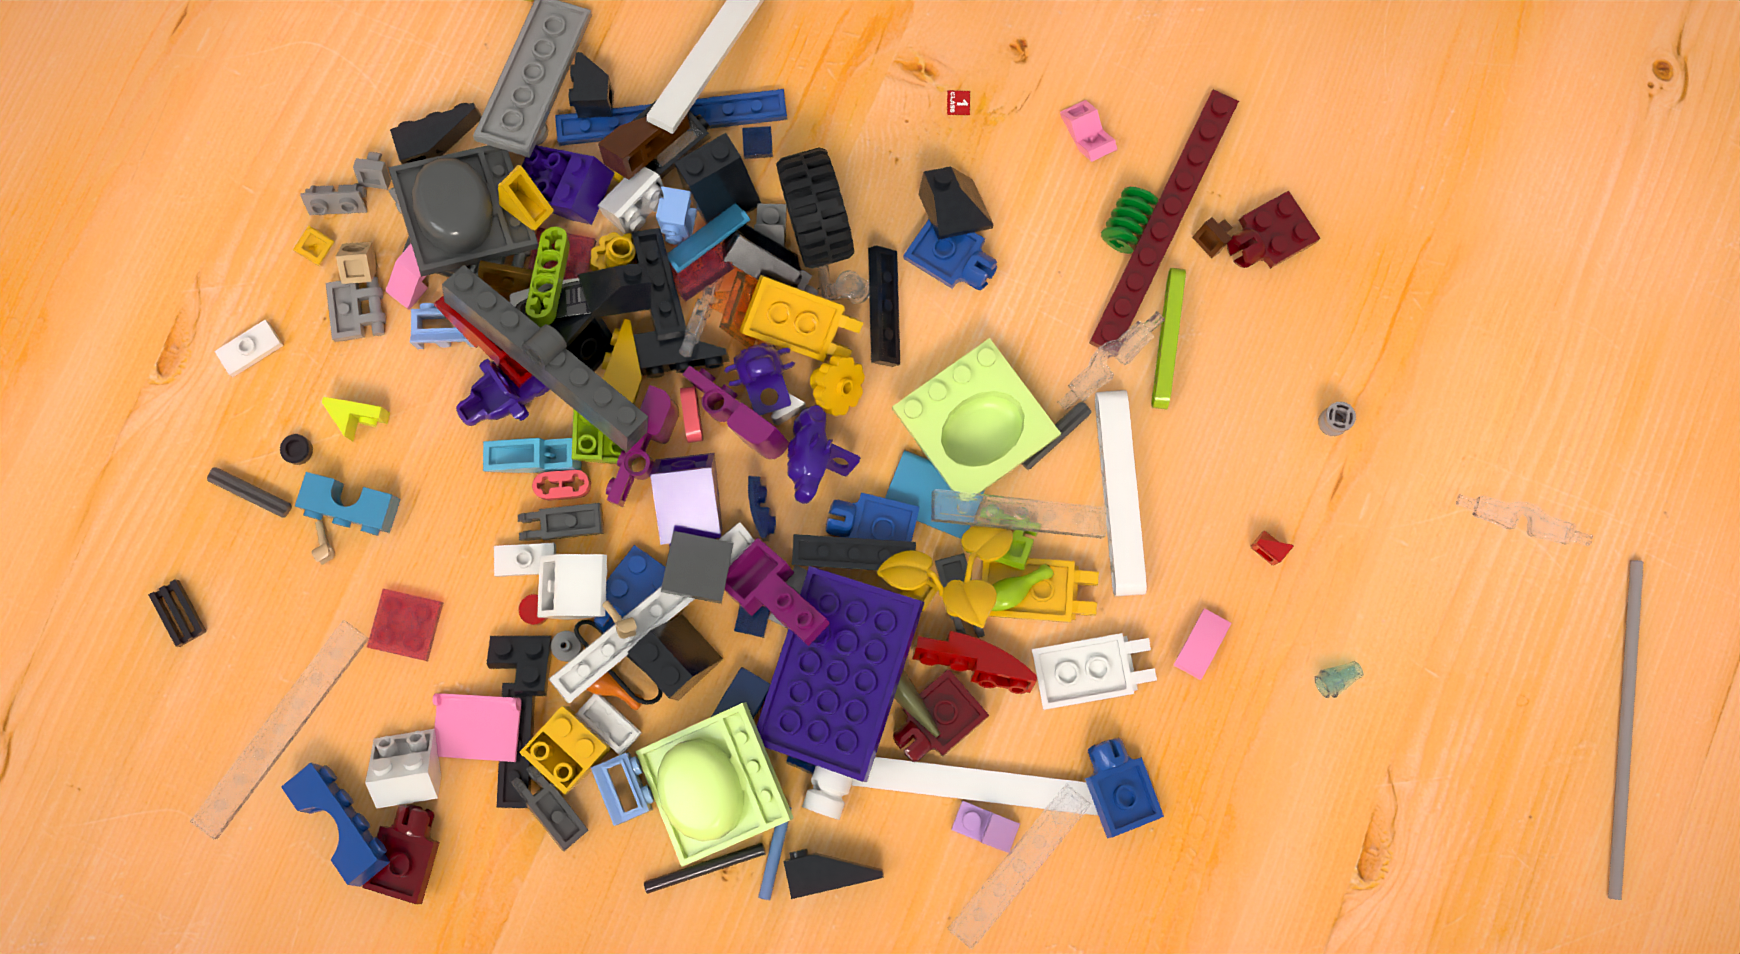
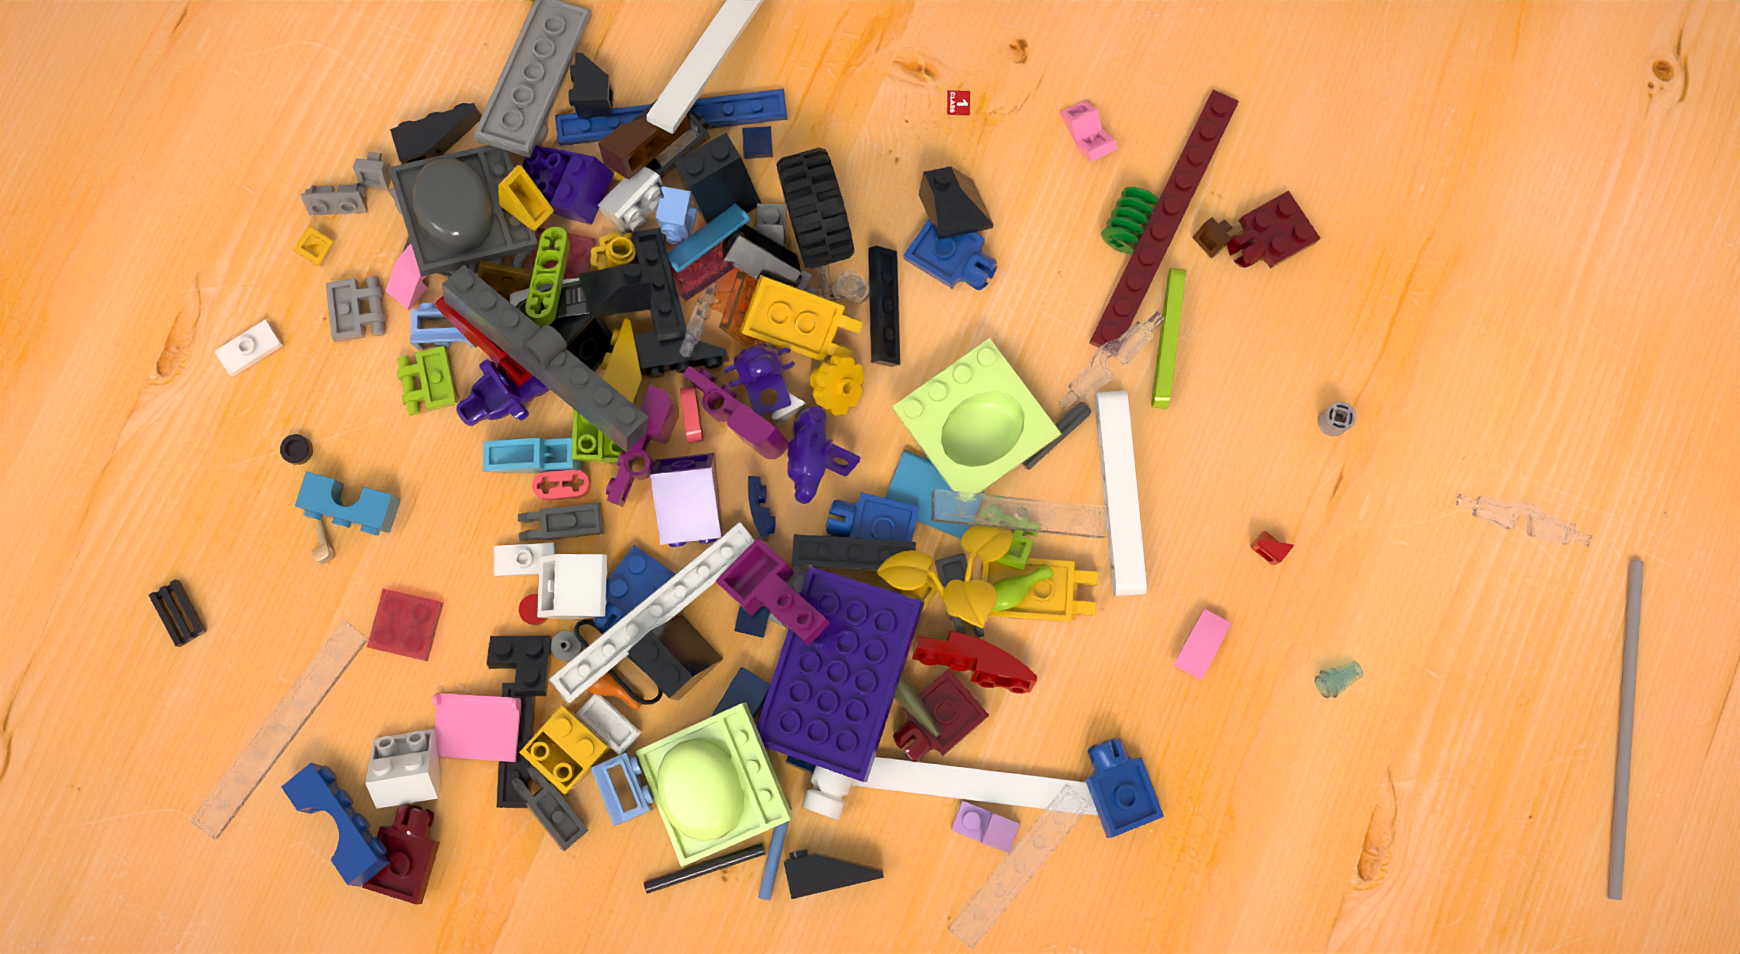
dark grey axle [207,467,292,518] -> none
neon yellow slope [322,397,390,441] -> none
tan brick [336,242,377,284] -> none
tan hand [602,601,637,639] -> none
dark grey tile [661,531,734,604] -> none
white tile [1032,633,1157,710] -> none
none -> lime plate [396,346,458,416]

